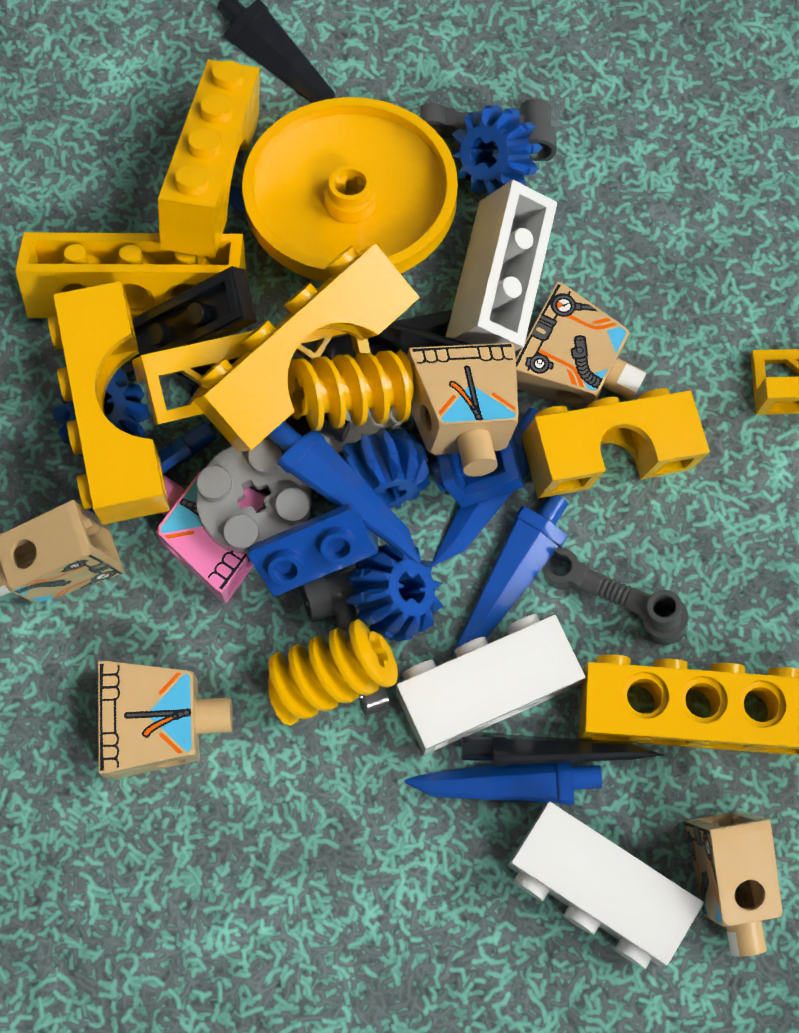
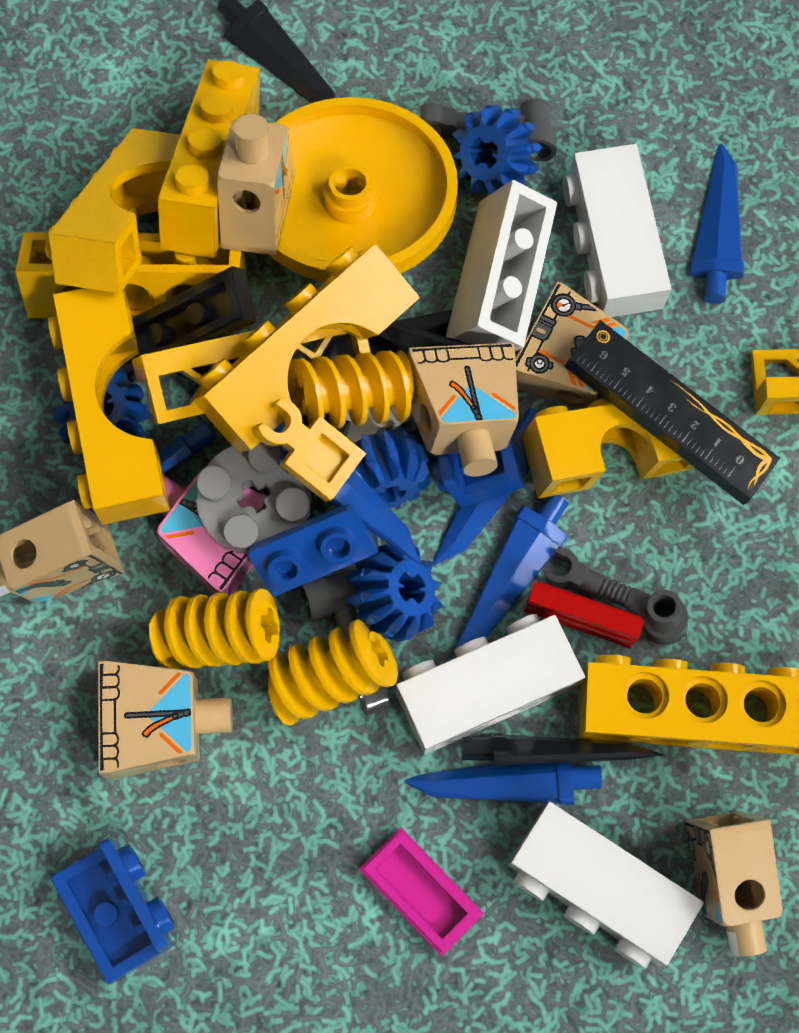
none -> yellow arch [45,128,180,294]
none -> blue bracket [50,837,176,985]
none -> yellow piece [149,588,280,670]
none -> tan torso [217,114,295,255]
none -> yellow plate [253,398,366,502]
none -> dark pink tile [359,827,484,957]
none -> red tile [524,581,645,649]
none -> white brick [562,144,672,317]
none -> black tile [564,320,780,505]
none -> blue bar [689,143,744,304]

